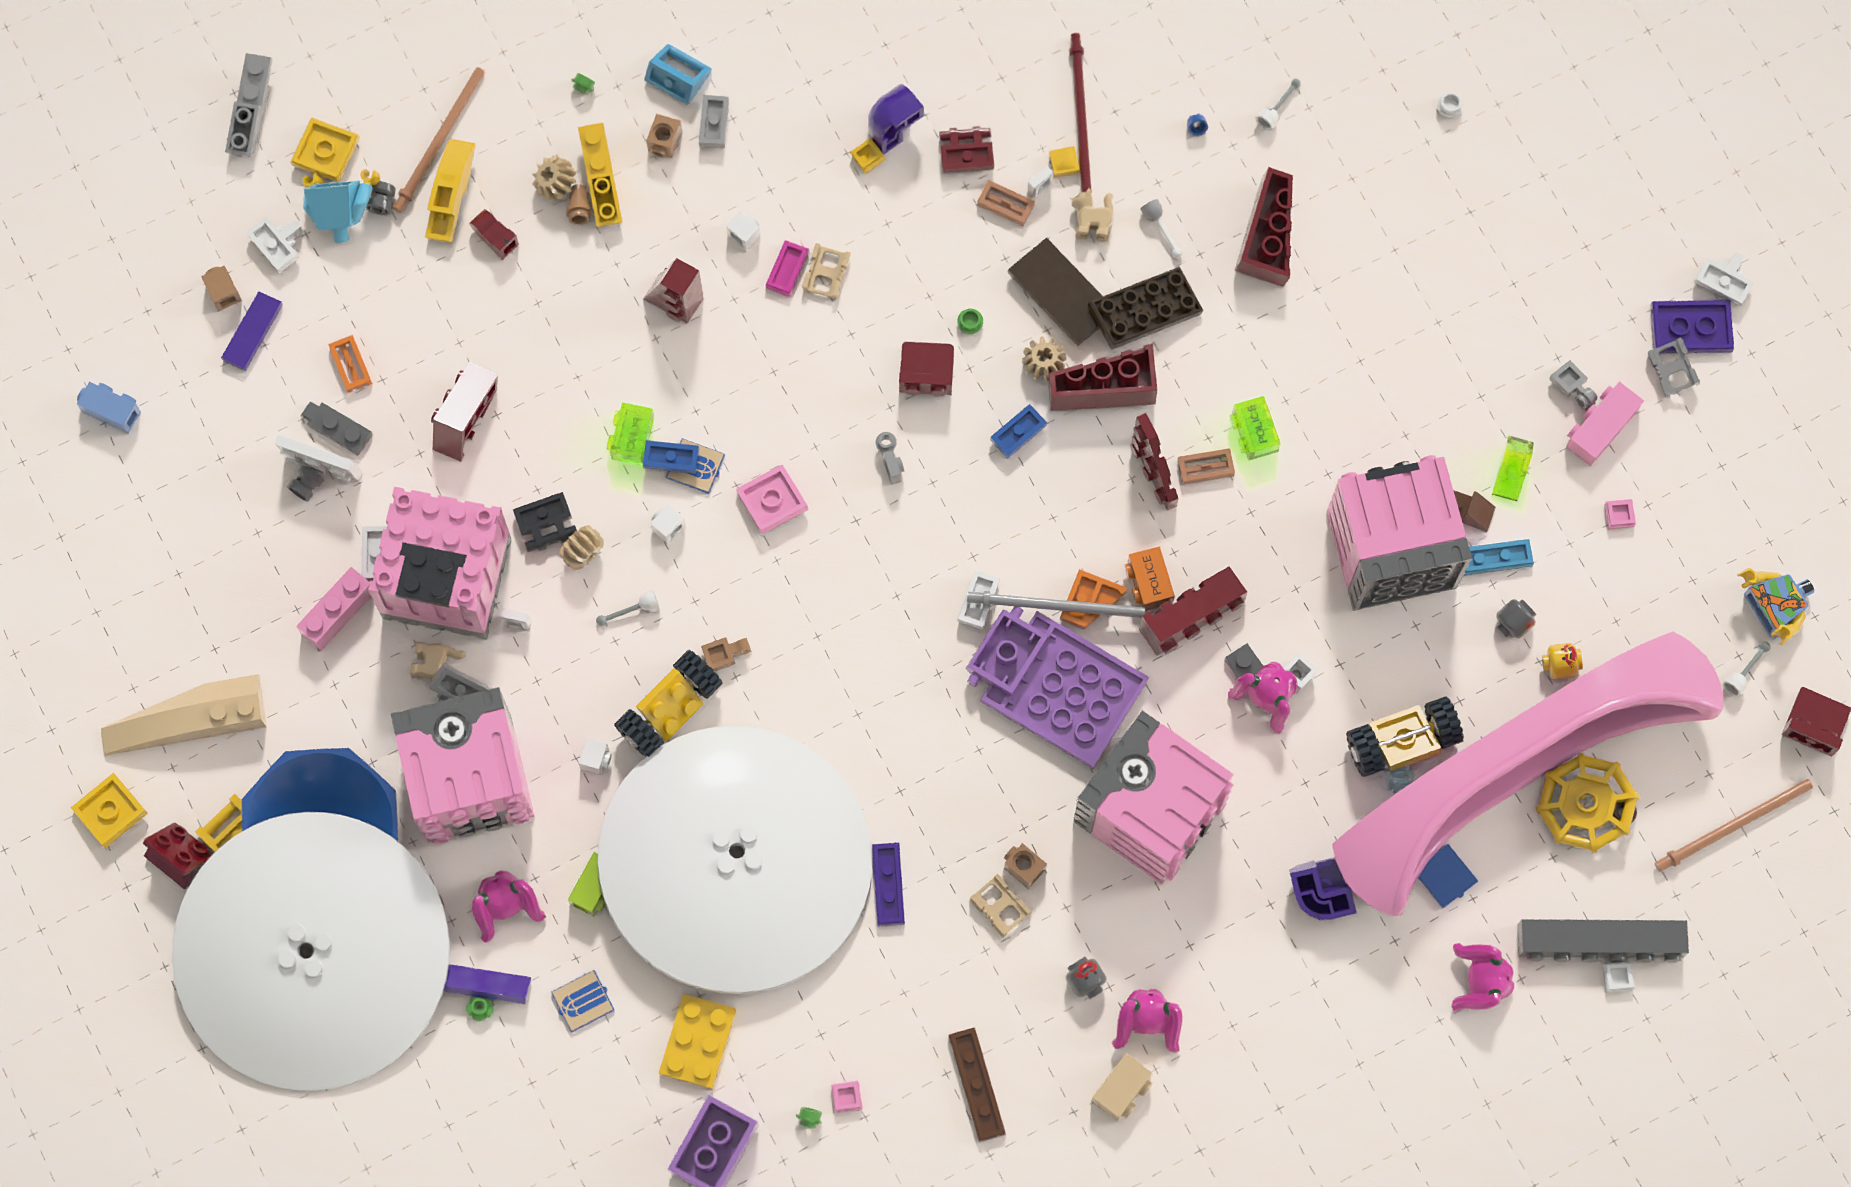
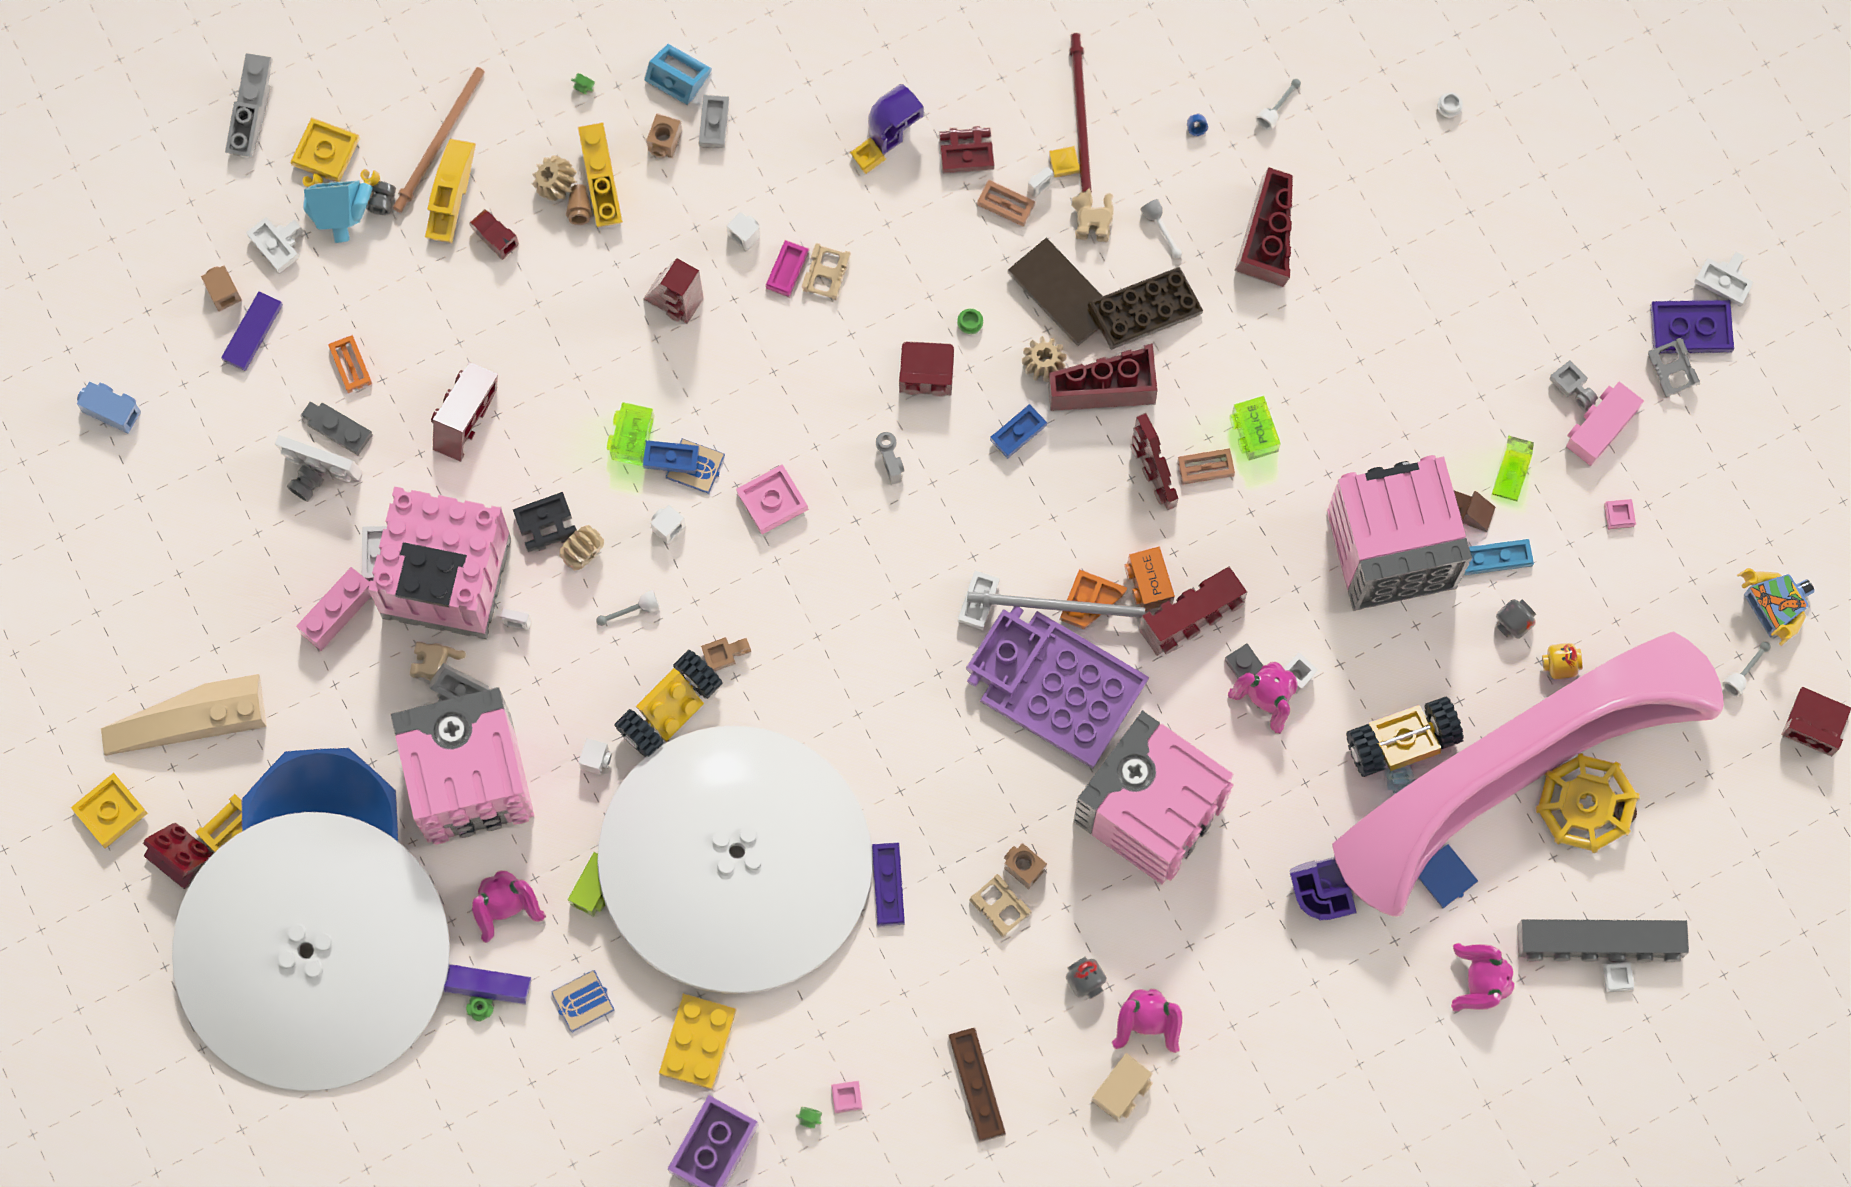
nougat bar [1654,779,1813,872] -> none

